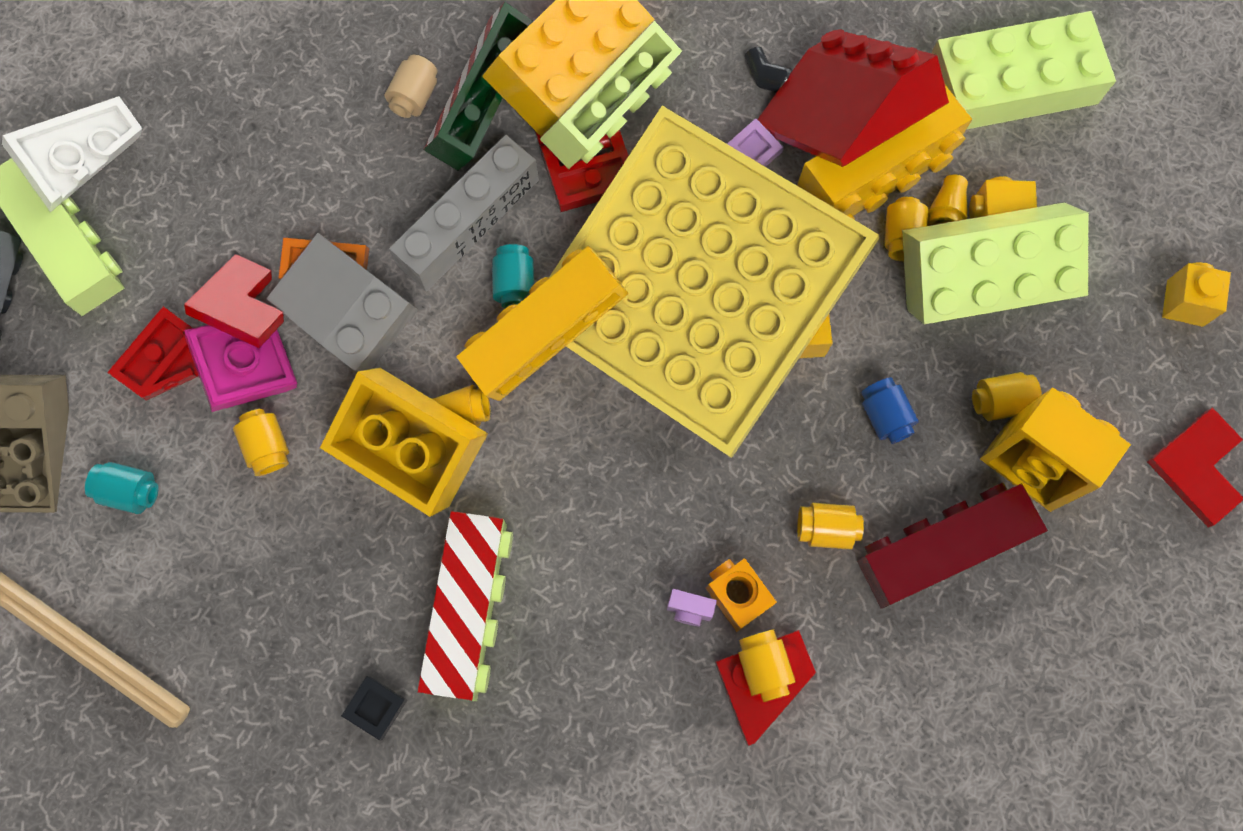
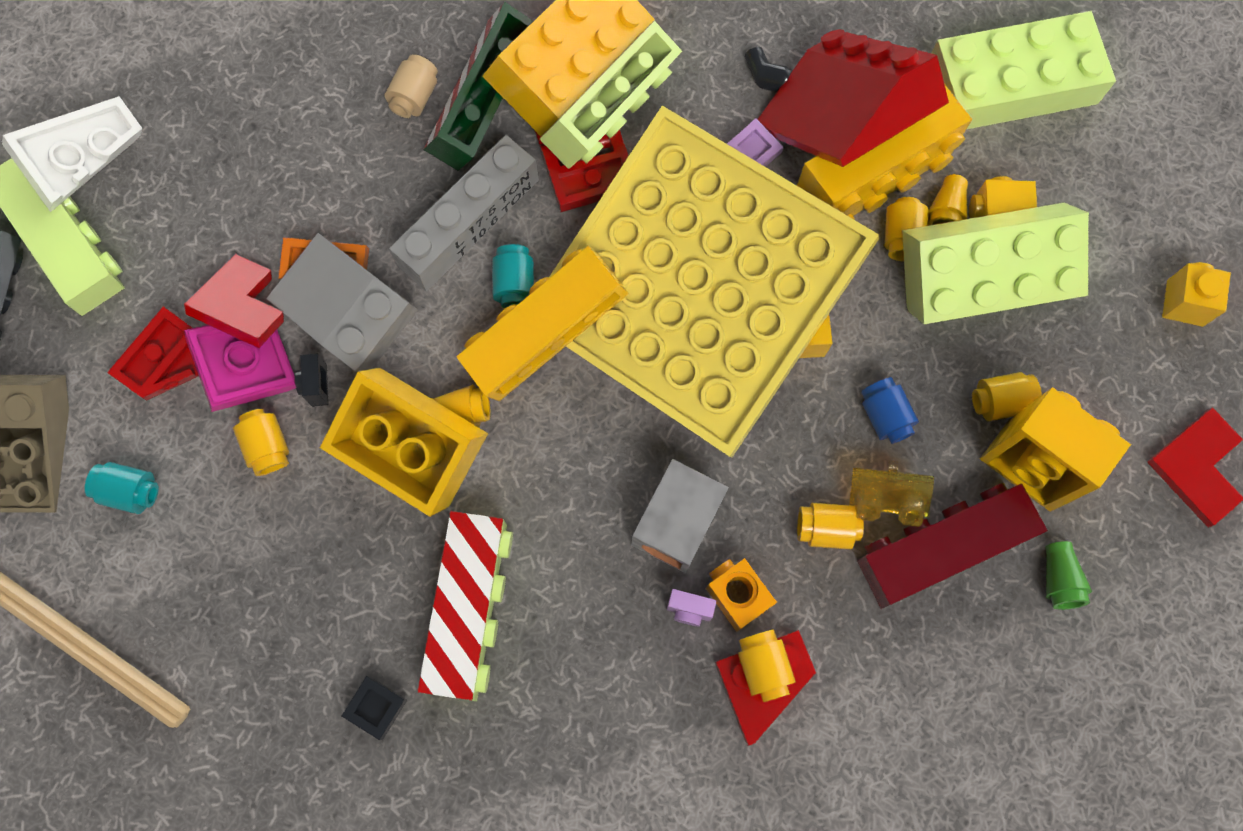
none -> black plate [295,353,329,407]
none -> flat silver piece [631,459,729,573]
none -> clear yellow hips [849,460,934,526]
none -> bright green cone [1045,541,1092,610]

